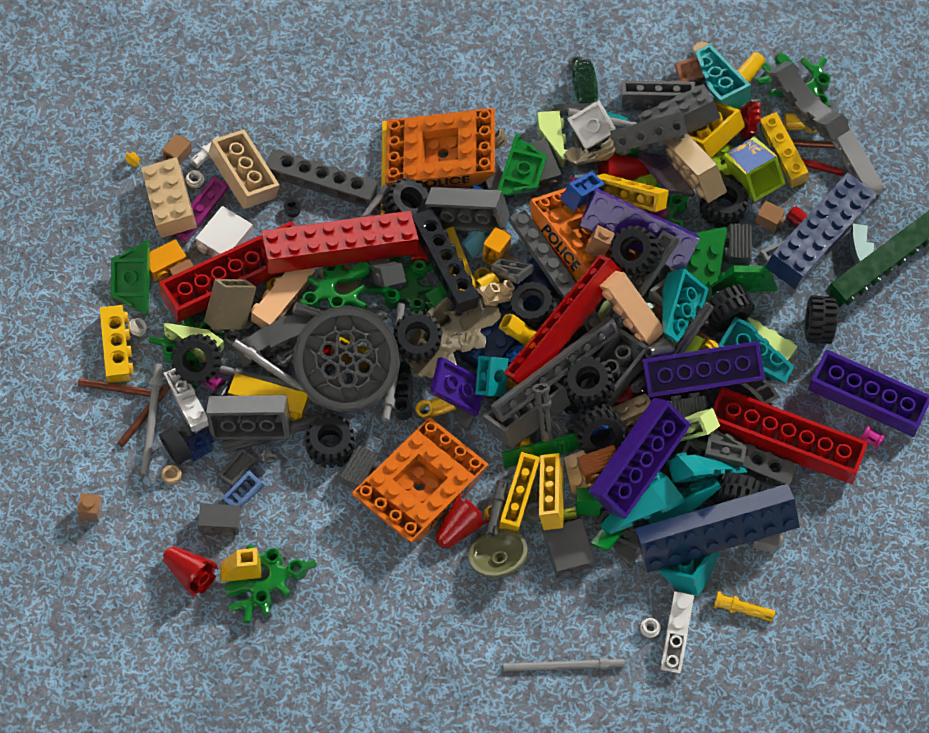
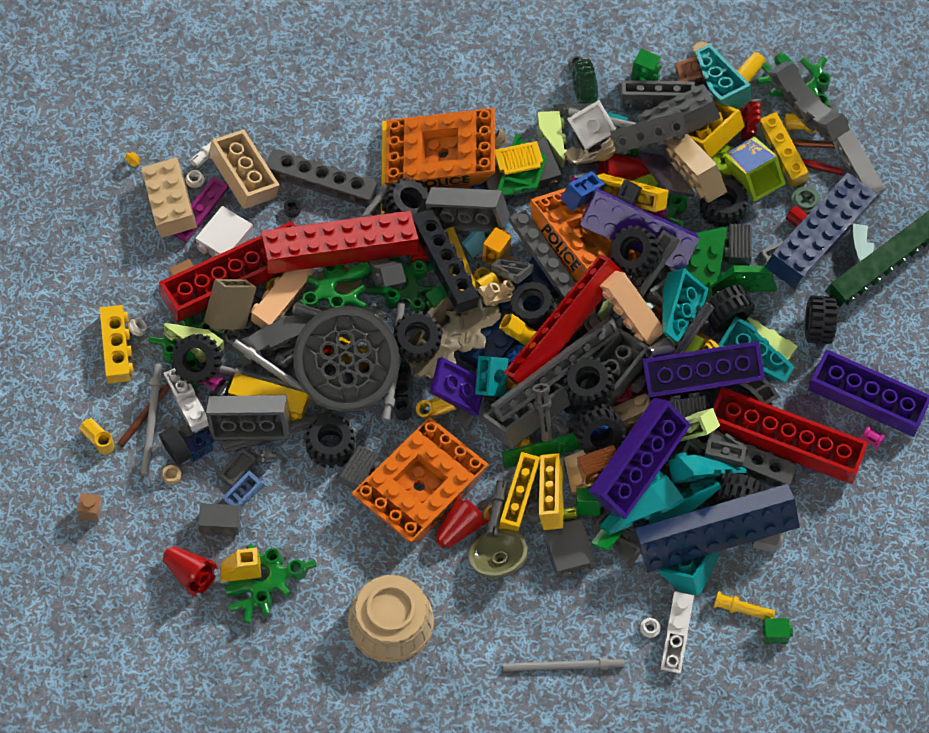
copper bar [78,378,151,397] -> none
green wing [111,241,150,314] -> none
light orange brick [150,239,187,281] -> none
medium nougat brick [162,134,192,165] -> none
medium nougat brick [584,225,615,257] -> none
medium nougat brick [755,200,786,233] -> none
none -> yellow piece [79,418,115,455]
none -> tan piece [348,575,434,663]
none -> yellow window [495,141,543,175]
none -> black plate [616,180,642,205]
none -> green brick [631,48,662,81]
none -> green brick [762,618,793,644]
none -> sand green gear [791,186,821,214]

